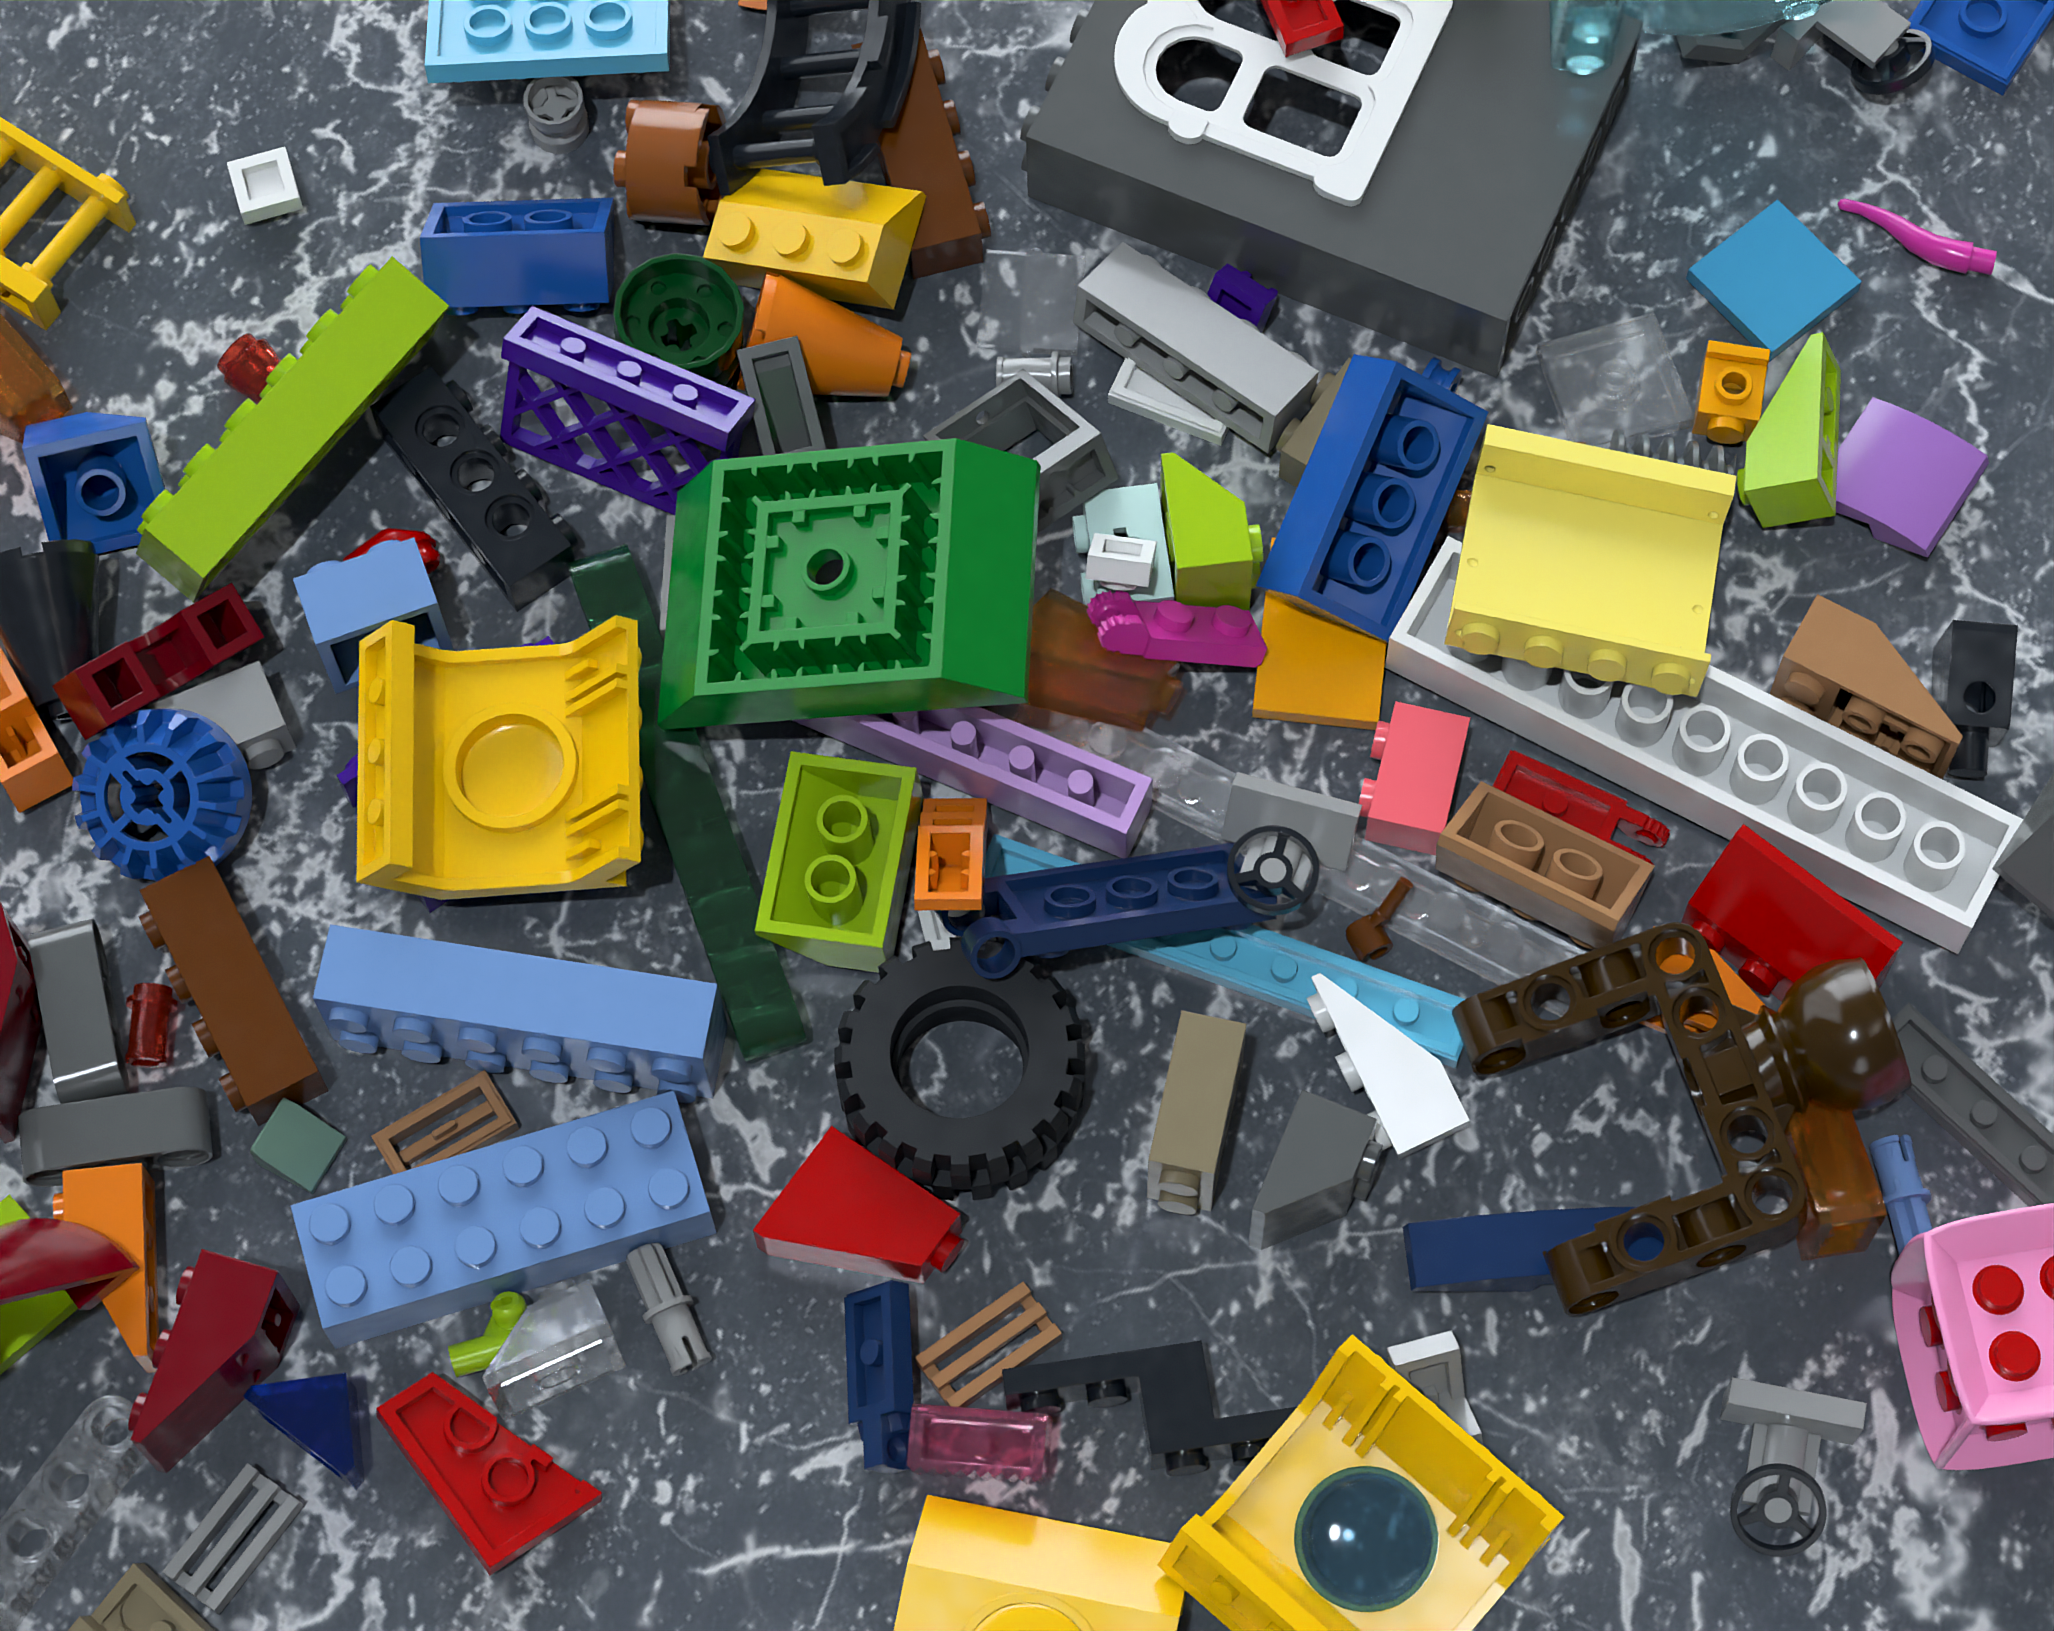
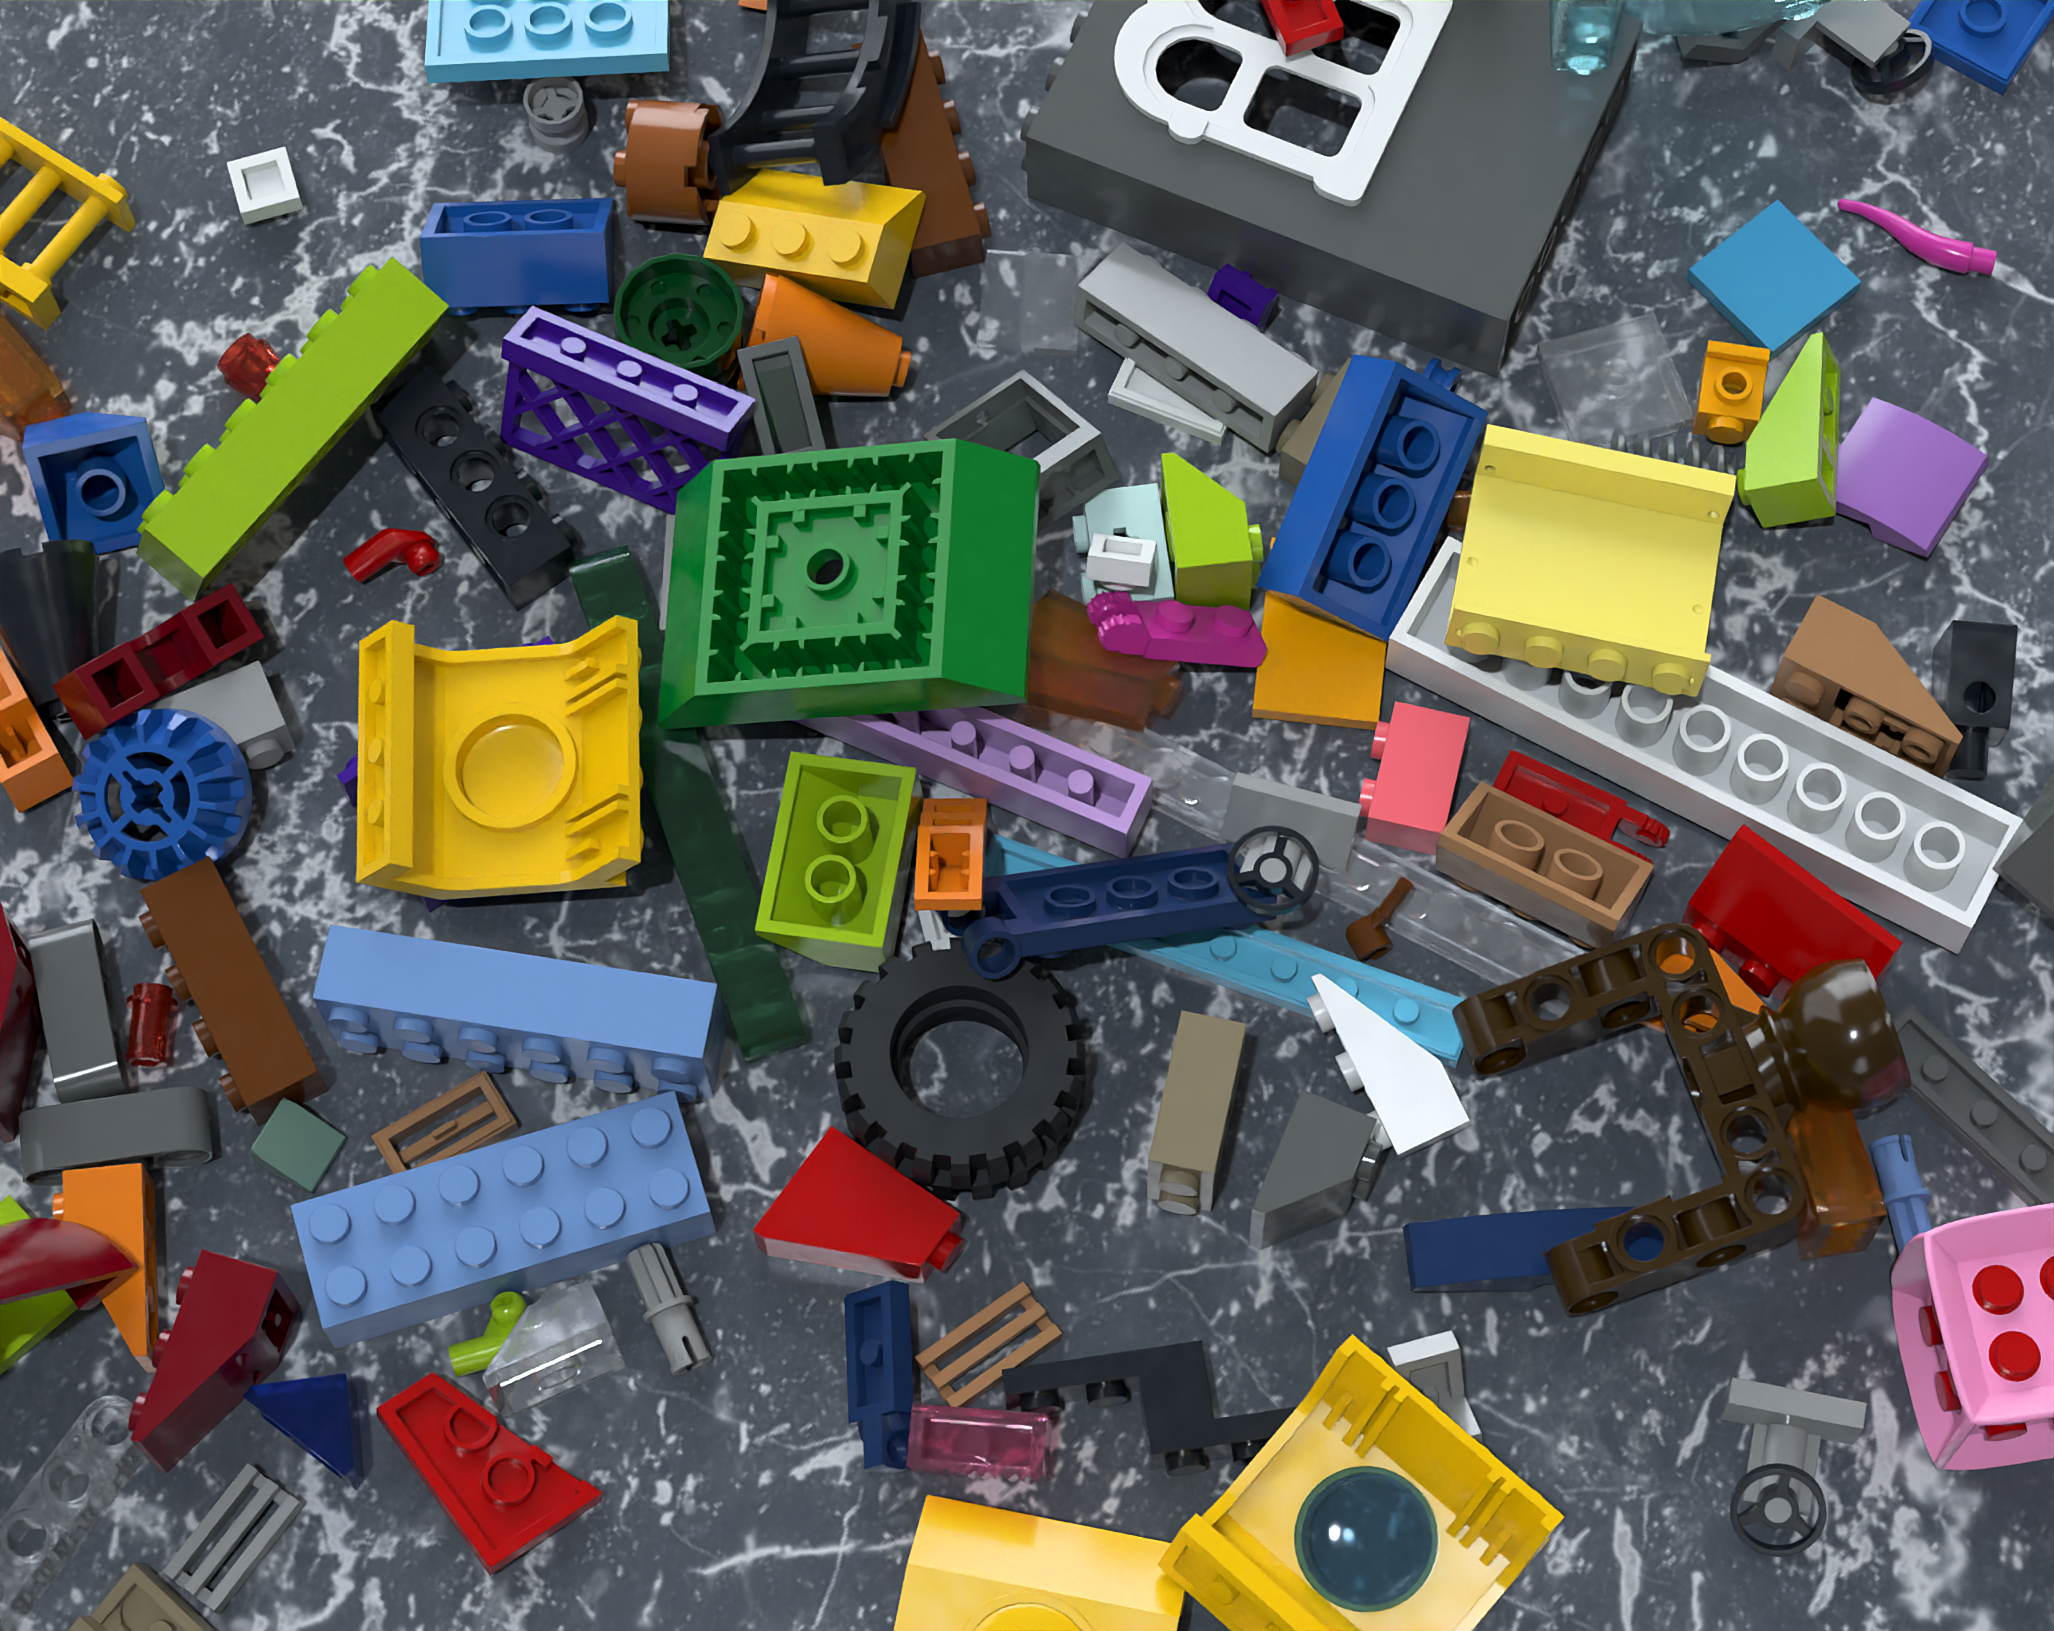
medium blue brick [293,537,454,694] -> none
light grey pin [996,351,1073,399] -> none

